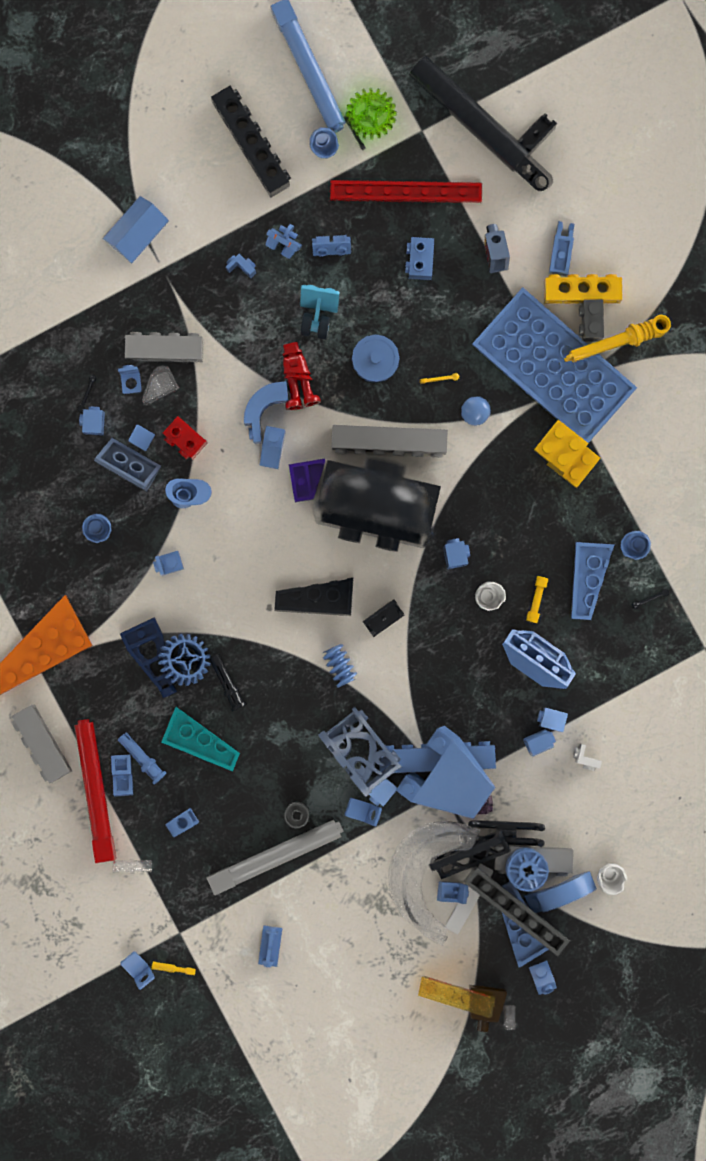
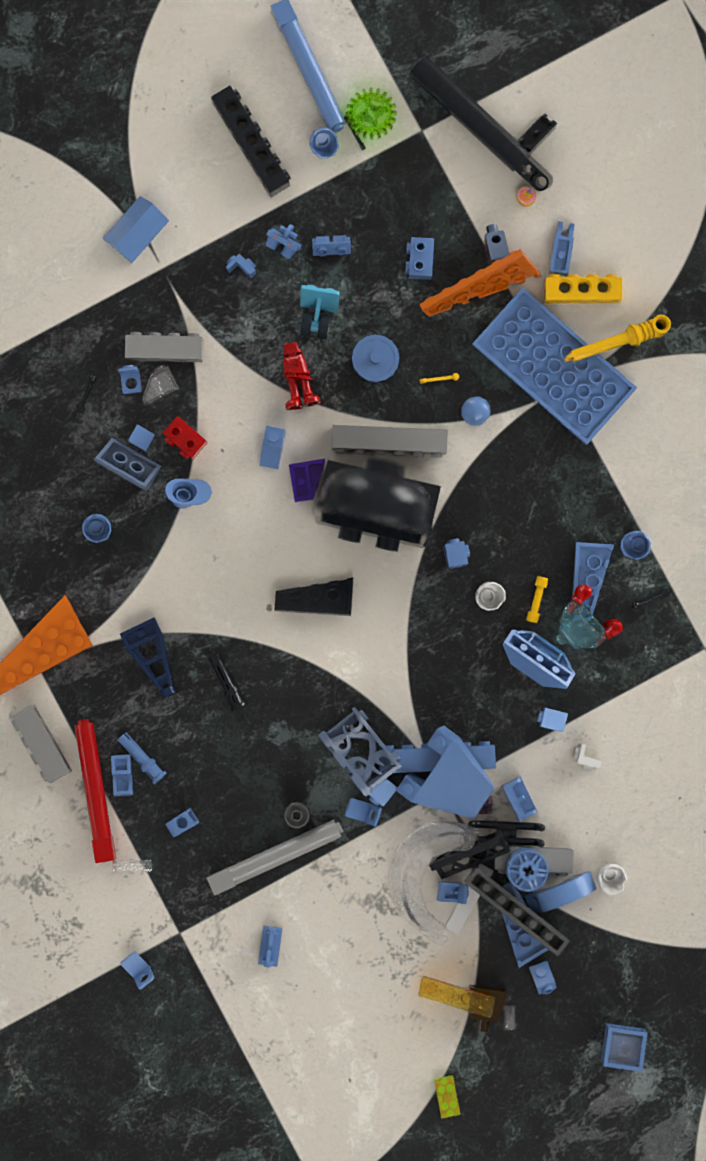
medium blue brick [79,406,105,435] -> none
yellow piece [152,962,196,975] -> none
medium blue bracket [153,551,184,576] -> none
medium blue gear [158,634,210,686] -> none
teal wing [161,707,240,771] -> none
medium blue arch [244,381,288,444] -> none
medium blue piece [323,644,357,688] -> none
red tile [330,180,482,203] -> none
black hinge [363,599,405,637] -> none
medium blue brick [523,729,556,757] -> none
yellow bracket [534,419,600,488] -> none
dark grey brick [579,299,604,342] -> none
none -> orange wing [420,249,541,317]
none -> tile [434,1075,461,1118]
none -> medium blue hinge [501,776,537,821]
none -> tile [517,186,536,206]
none -> clear light blue torso [556,584,623,649]
none -> piece [601,1023,647,1072]

